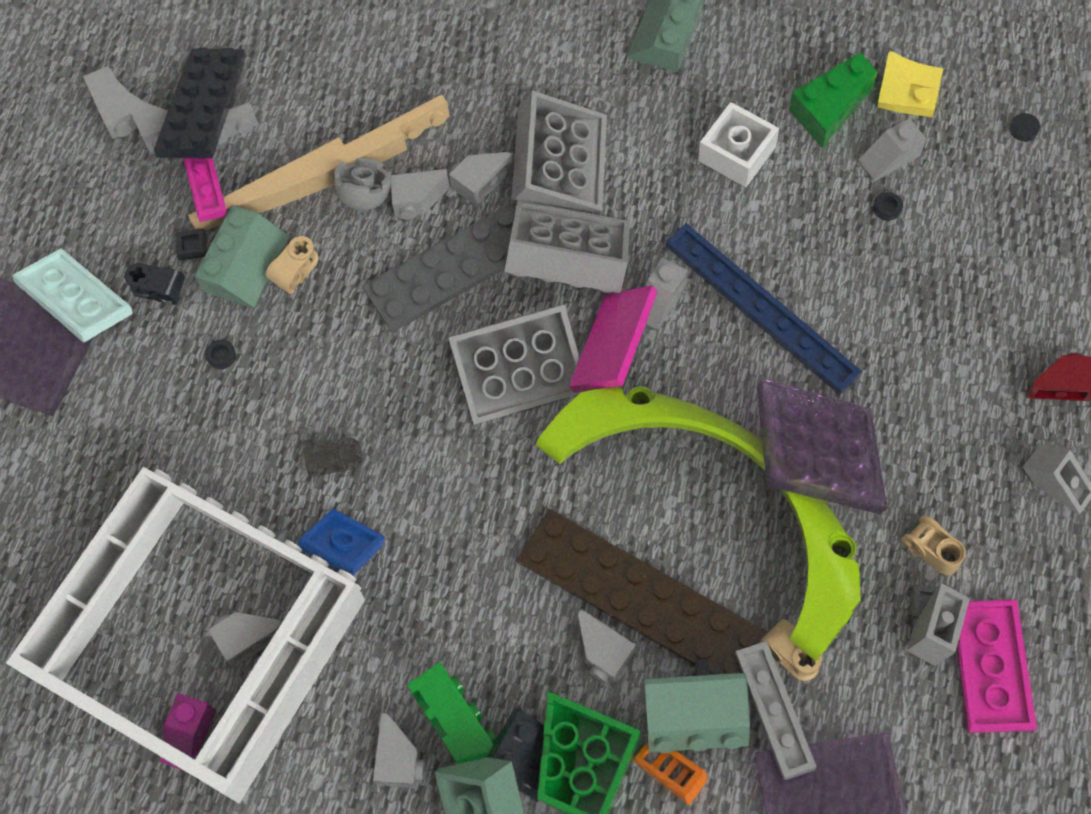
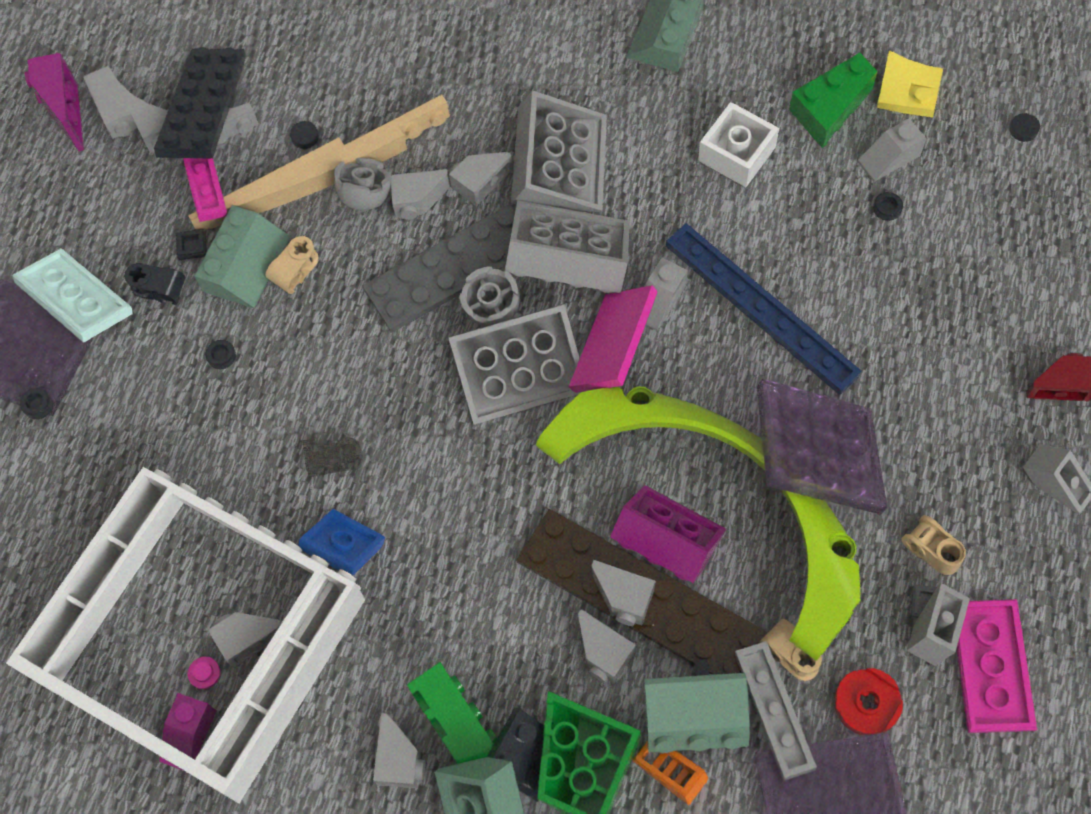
none -> black tile [20,388,53,420]
none -> magenta slope [25,53,84,151]
none -> dark pink plate [188,657,221,689]
none -> black tile [290,121,319,149]
none -> light grey cylinder [459,266,520,327]
none -> light grey slope [592,560,655,626]
none -> magenta slope [610,485,726,583]
none -> red plate [835,668,903,736]

